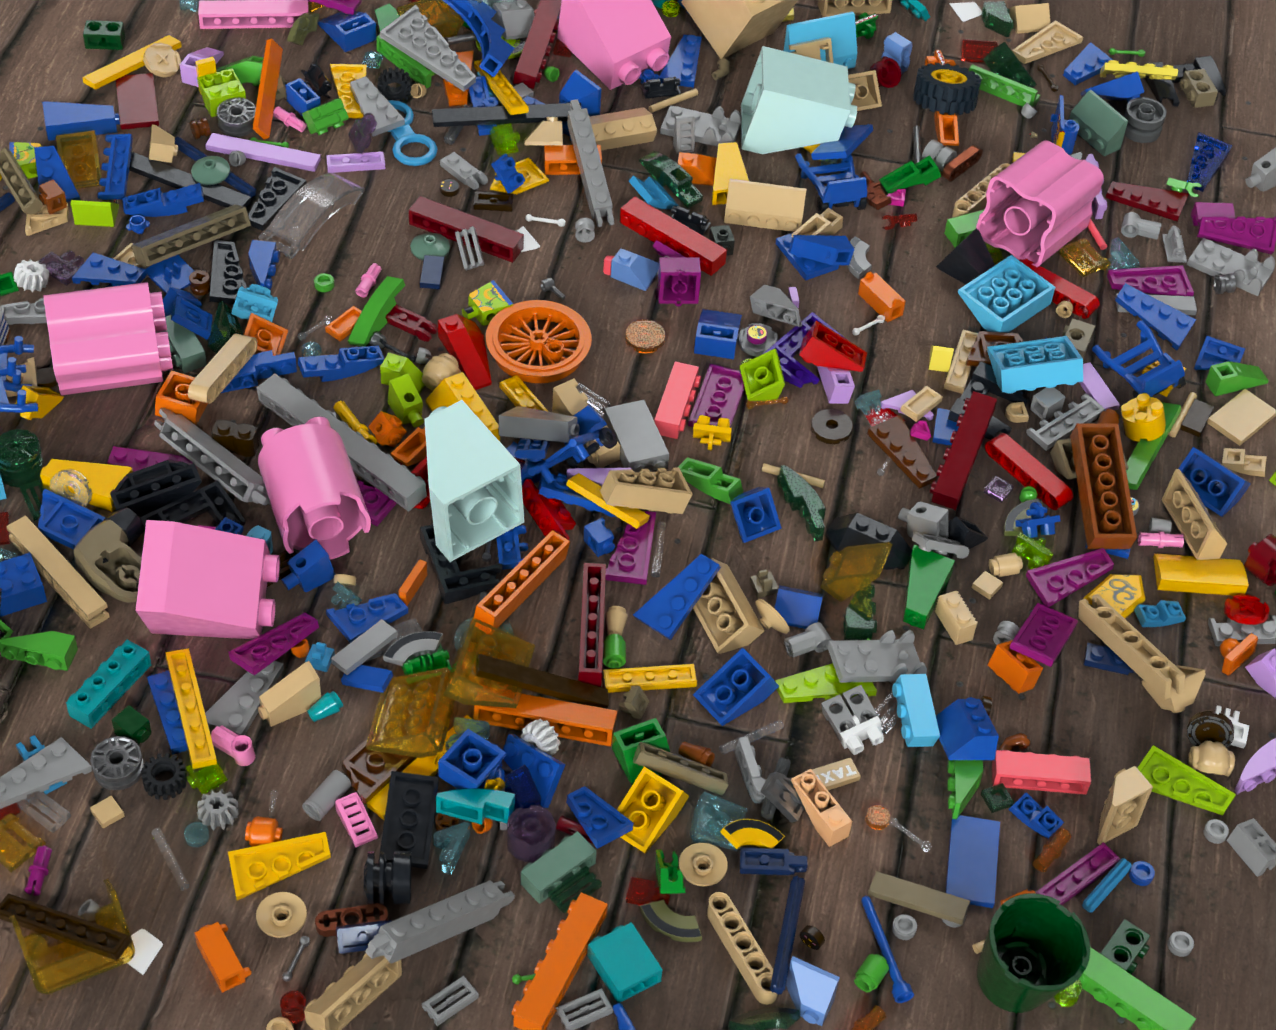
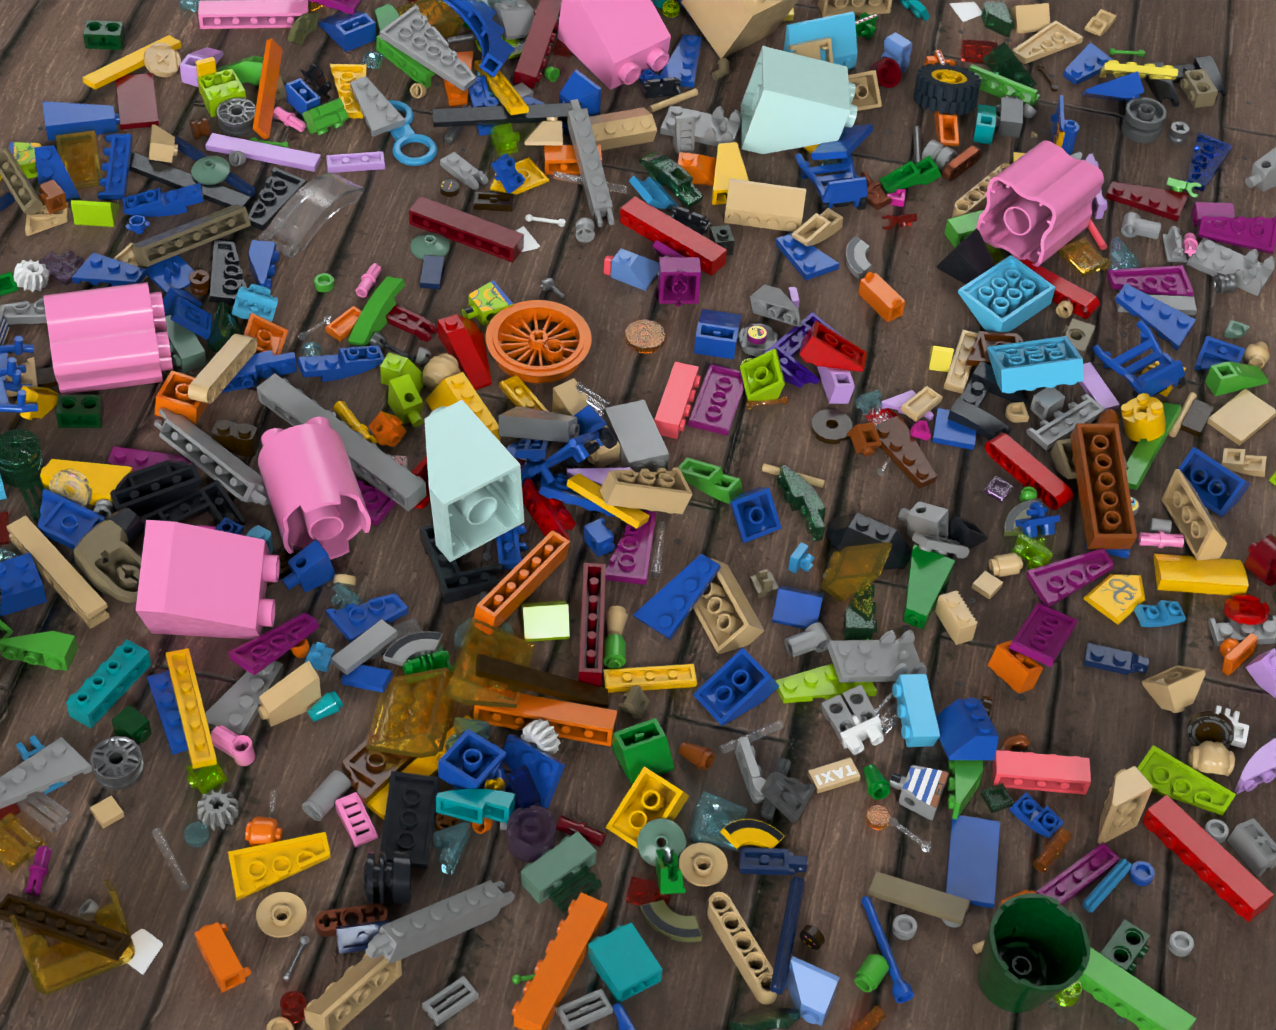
black tyre [141,753,187,800] -> none
clear purple hinge [348,113,377,154] -> none
black tyre [378,67,411,102] -> none
orange slope [391,427,427,466] -> none
orange tile [399,559,427,606] -> none
light grey tile [455,227,485,271] -> none
blue wing [566,786,633,849] -> none
dark tan brick [633,742,728,796] -> none
yellow hips [693,415,732,451] -> none
tan dish [755,599,790,634] -> none
blue slope [788,235,855,265] -> none
light nougat slope [791,769,852,847] -> none
white hinge [852,315,885,336] -> none
dark red brick [930,391,997,510] -> none
light grey wheel [993,621,1020,645] -> none
sand green slope [1069,90,1128,156] -> none
tan piece [1078,594,1185,700] -> none
none -> dark green brick [56,395,104,428]
none -> light grey bush [93,499,115,518]
none -> slope [521,600,570,642]
none -> clear bar [553,171,629,194]
none -> sand green dish [637,819,686,867]
none -> dark azure tile [788,542,815,574]
none -> dark orange brick [847,422,882,457]
none -> green cone [863,764,890,800]
none -> torso [890,765,949,821]
none -> teal slope [973,104,996,145]
none -> dark grey brick [995,95,1023,138]
none -> tan slope [1084,9,1116,37]
none -> brick [1142,795,1274,922]
none -> flat silver wheel [1168,121,1189,145]
none -> bright pink axle [1182,233,1198,257]
none -> sand green tile [1224,320,1250,338]
none -> tan animal [1244,341,1270,369]

